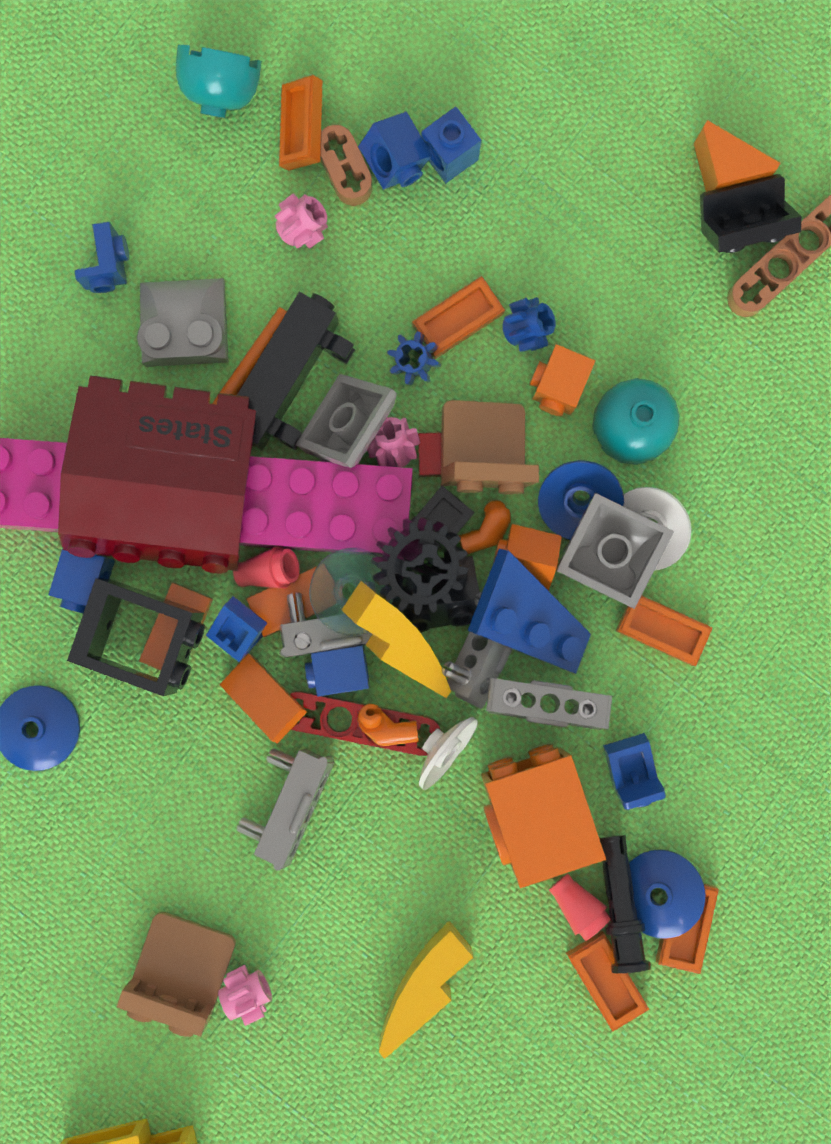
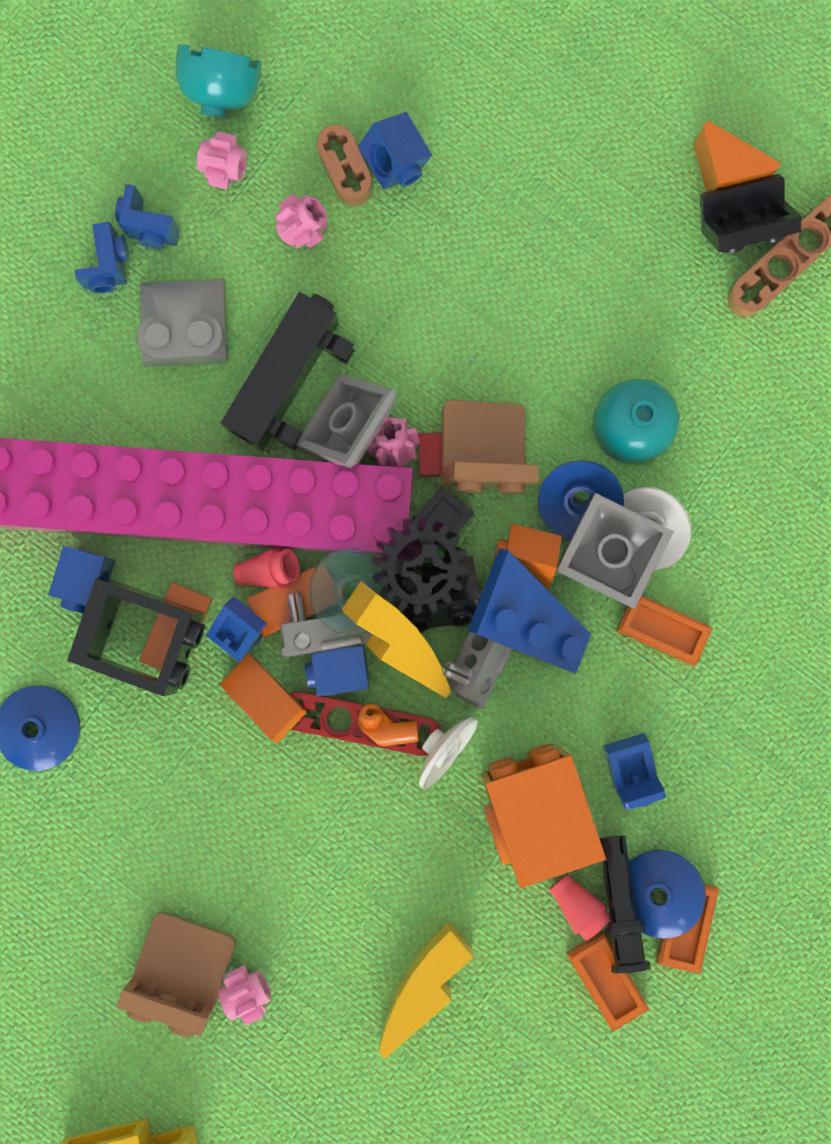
dark red hinge [58,375,256,574] -> none
orange bar [212,307,287,405] -> none
light grey piece [237,748,335,871] -> none
orange tile [279,75,323,171] -> none
blue gear [387,331,441,386] -> none
orange tile [412,276,505,359] -> none
blue brick [422,107,482,184] -> none
orange arm [459,500,511,554] -> none
light grey piece [486,678,613,730] -> none
blue gear [503,297,556,352] -> none
orange brick [530,344,596,417] -> none
none -> blue bracket [115,184,180,249]
none -> bright pink gear [197,131,247,189]

